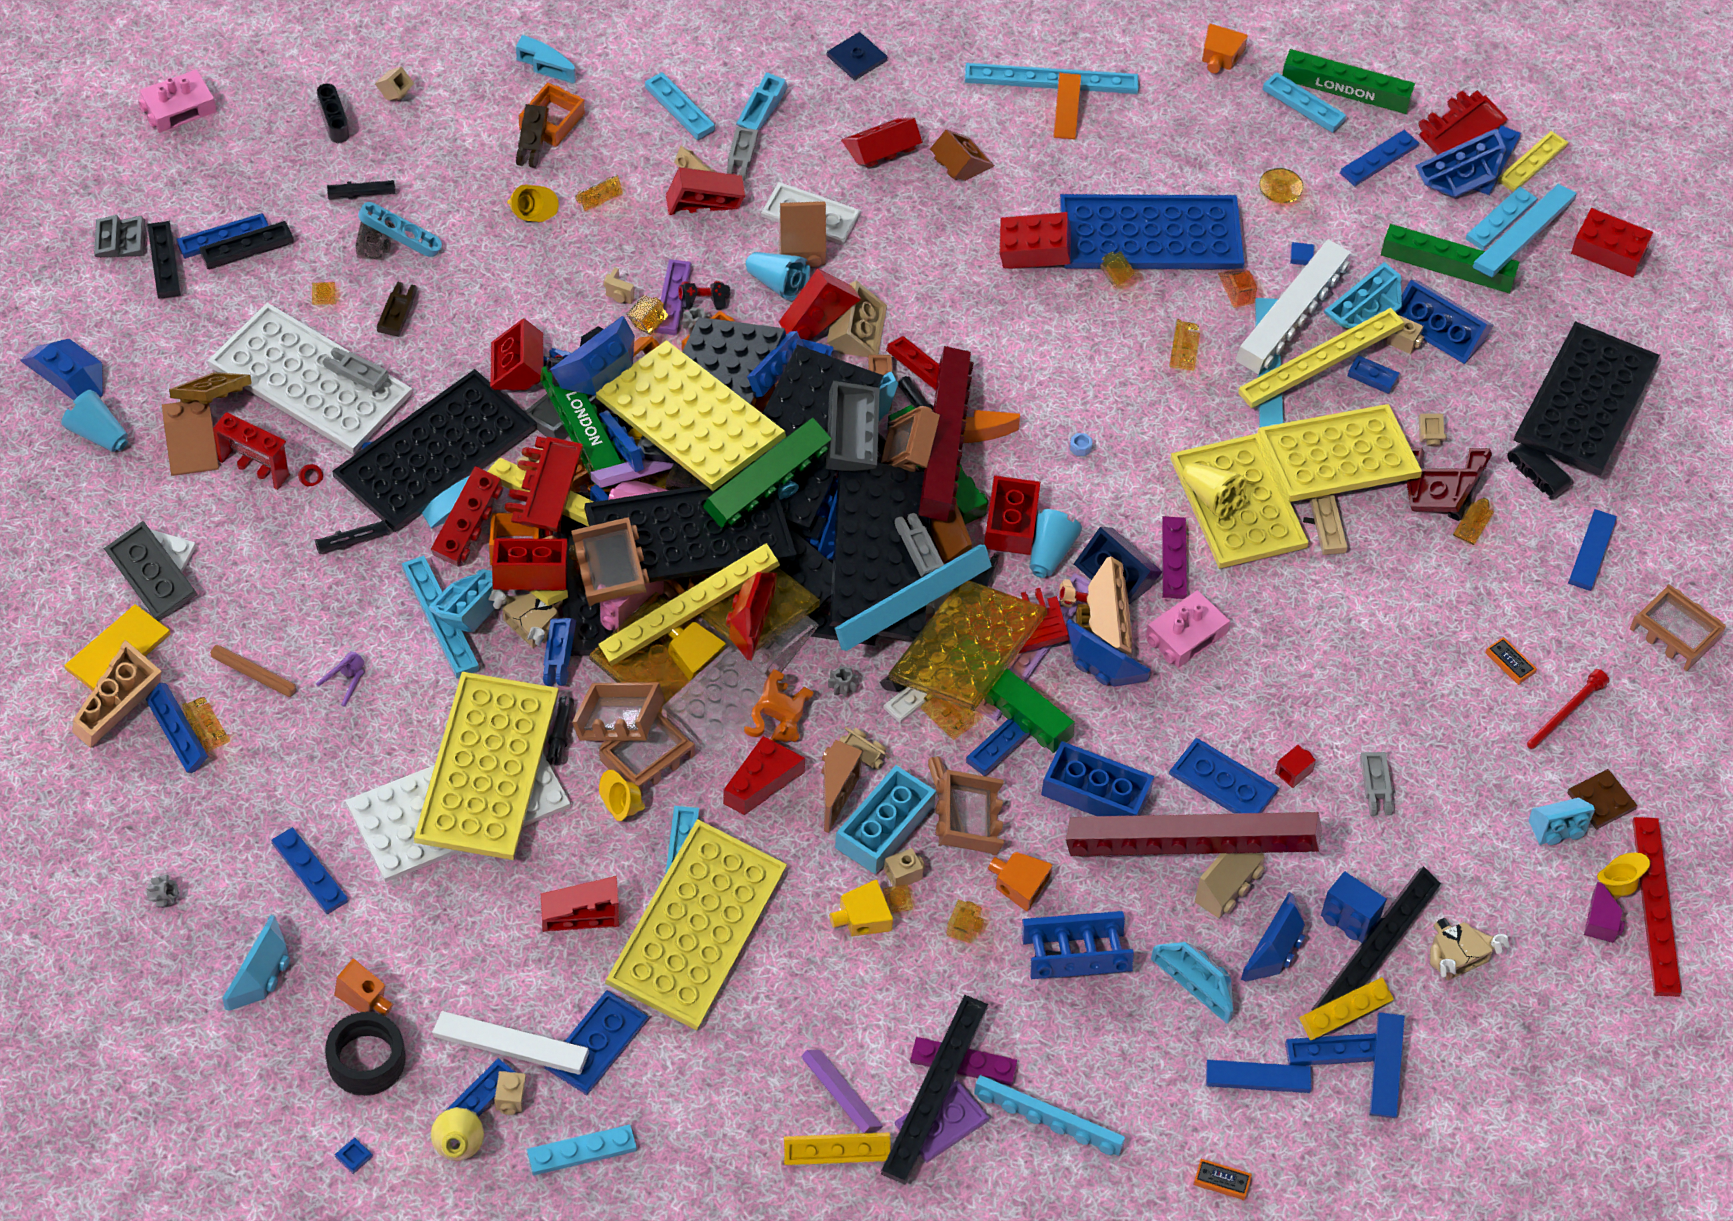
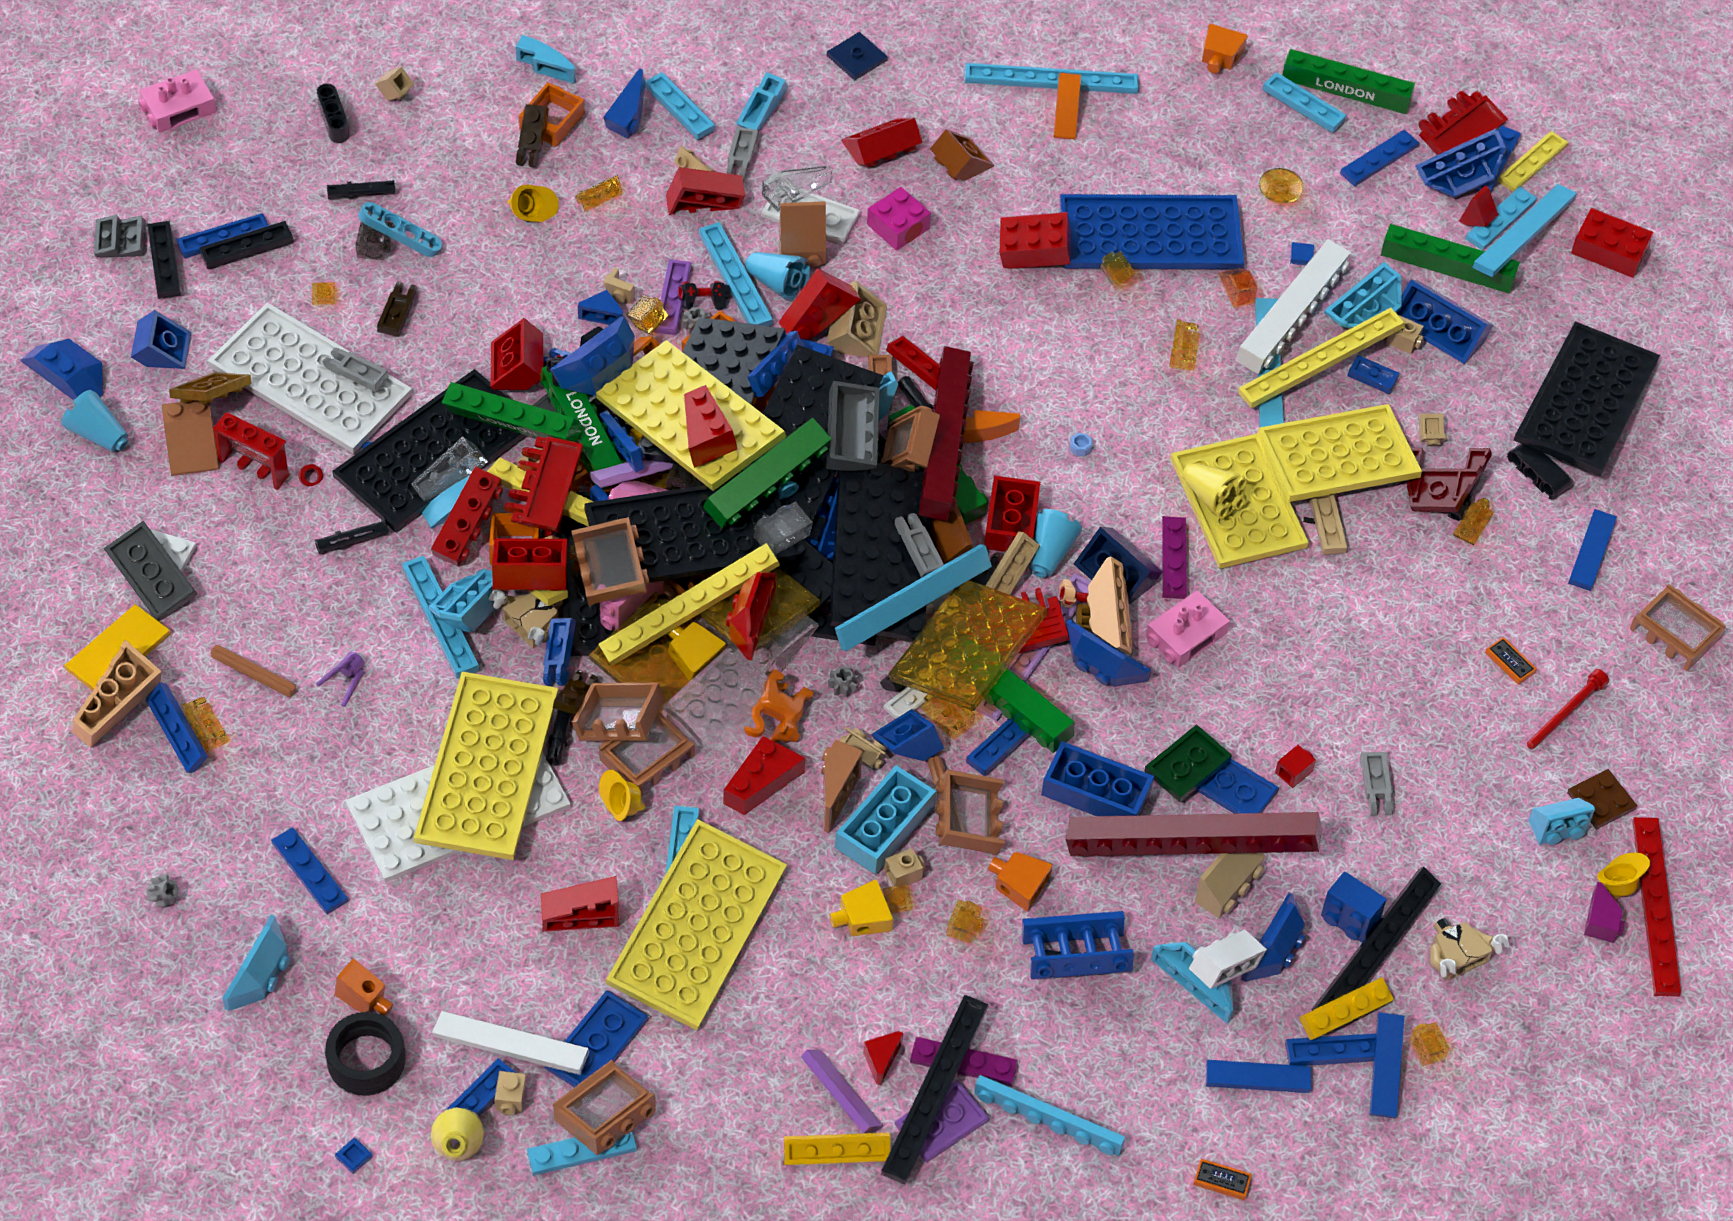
none -> blue slope [131,310,191,369]
none -> clear slope [411,437,488,501]
none -> green brick [442,382,583,443]
none -> dark brown hinge [553,670,598,715]
none -> nougat window [553,1060,656,1155]
none -> blue slope [578,290,623,325]
none -> blue slope [603,68,646,139]
none -> red wedge [684,385,738,468]
none -> medium azure plate [699,222,773,326]
none -> clear brick [754,502,813,555]
none -> clear slope [762,165,832,212]
none -> red slope [863,1031,903,1086]
none -> dark pink brick [867,187,931,251]
none -> blue slope [871,709,944,761]
none -> tan plate [982,532,1040,605]
none -> dark green plate [1144,724,1232,802]
none -> white brick [1189,930,1267,989]
none -> clear yellow brick [1409,1022,1450,1067]
none -> red slope [1459,185,1499,227]

